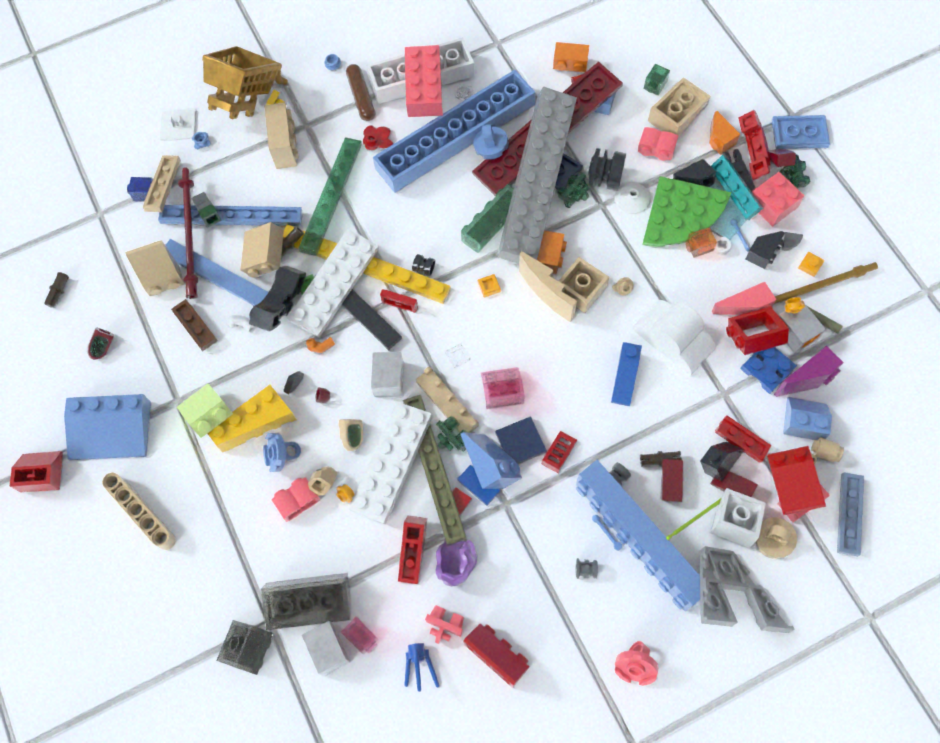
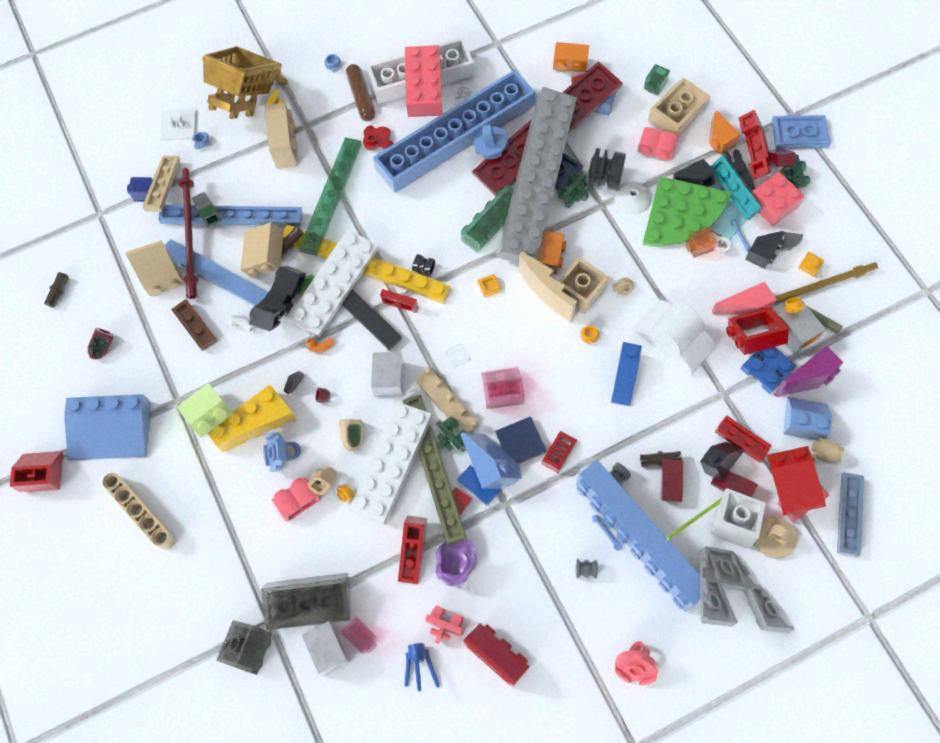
none -> light orange plate [580,325,599,344]

